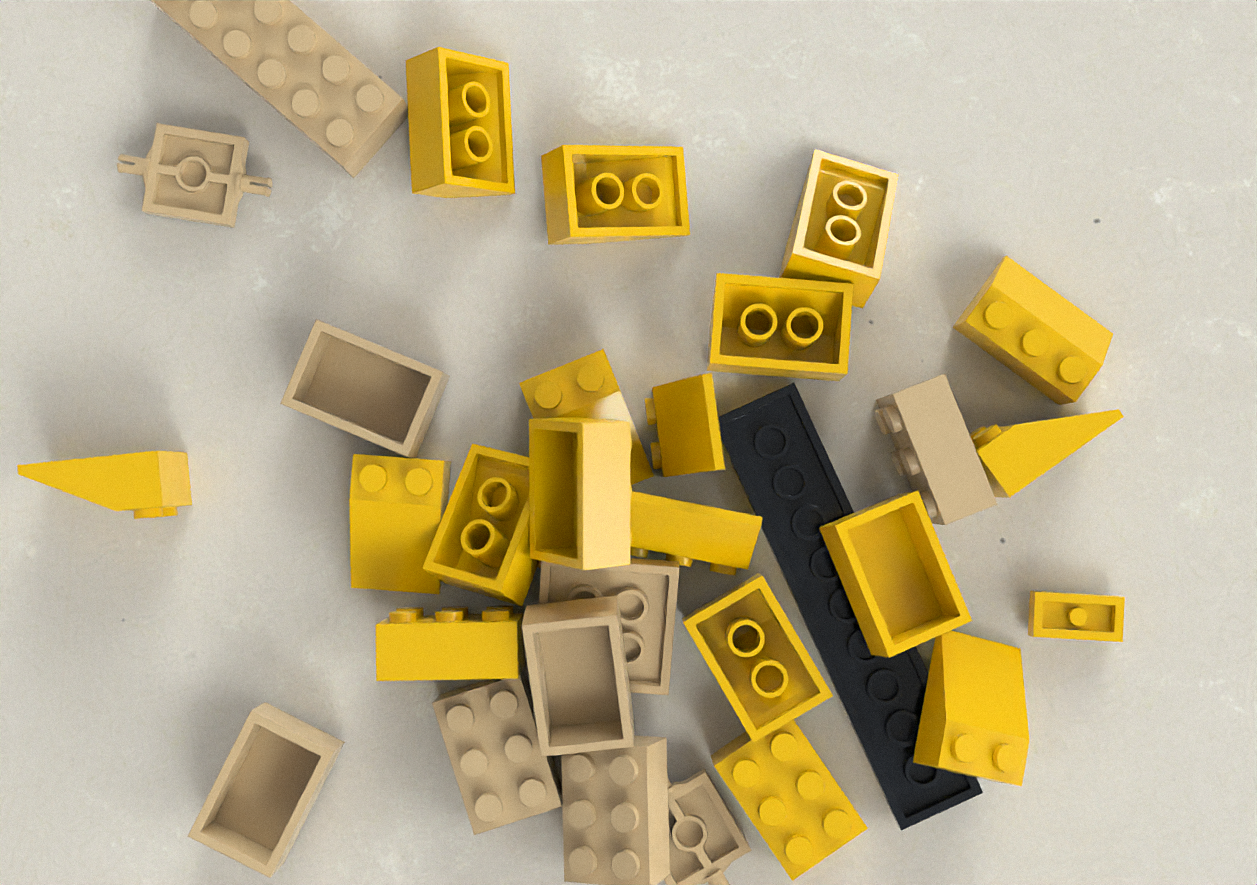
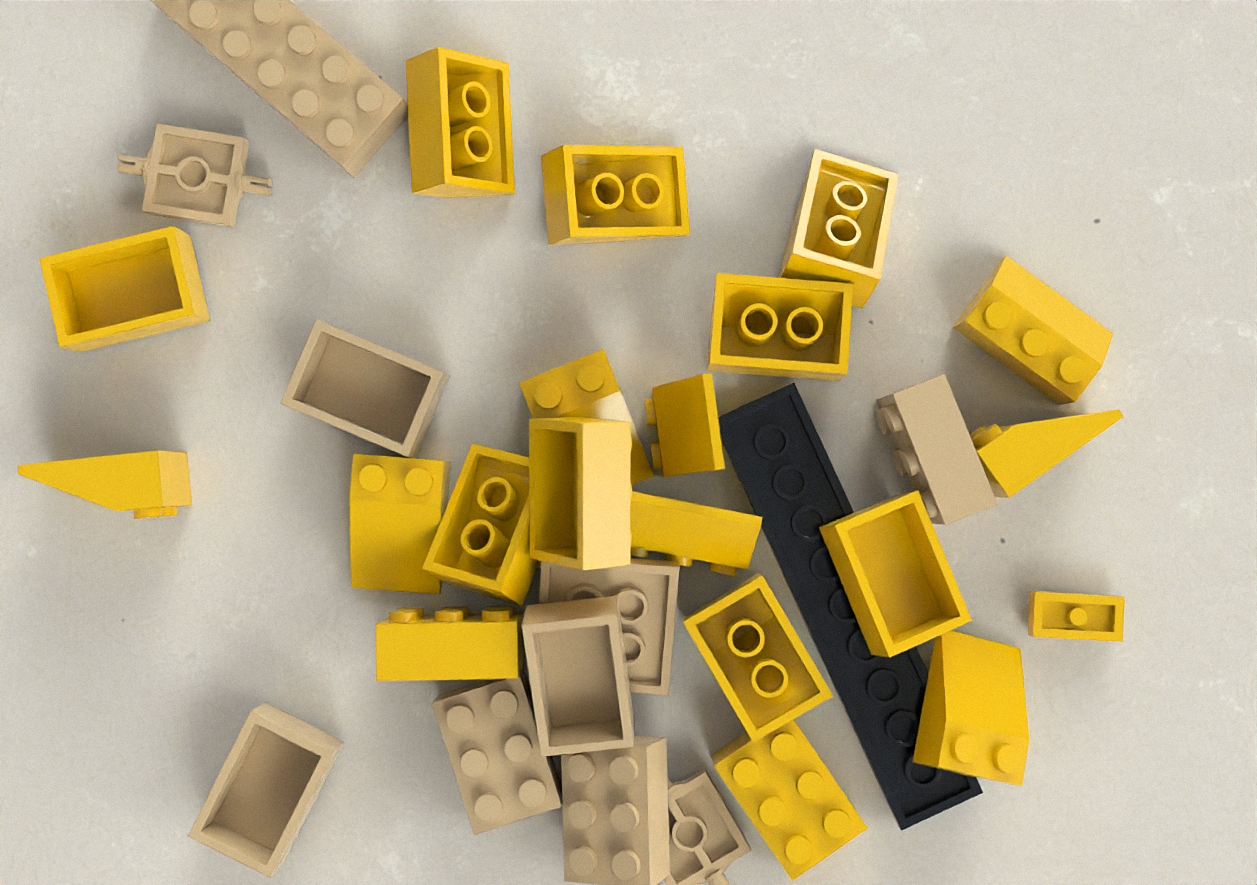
none -> yellow piece [39,226,210,352]

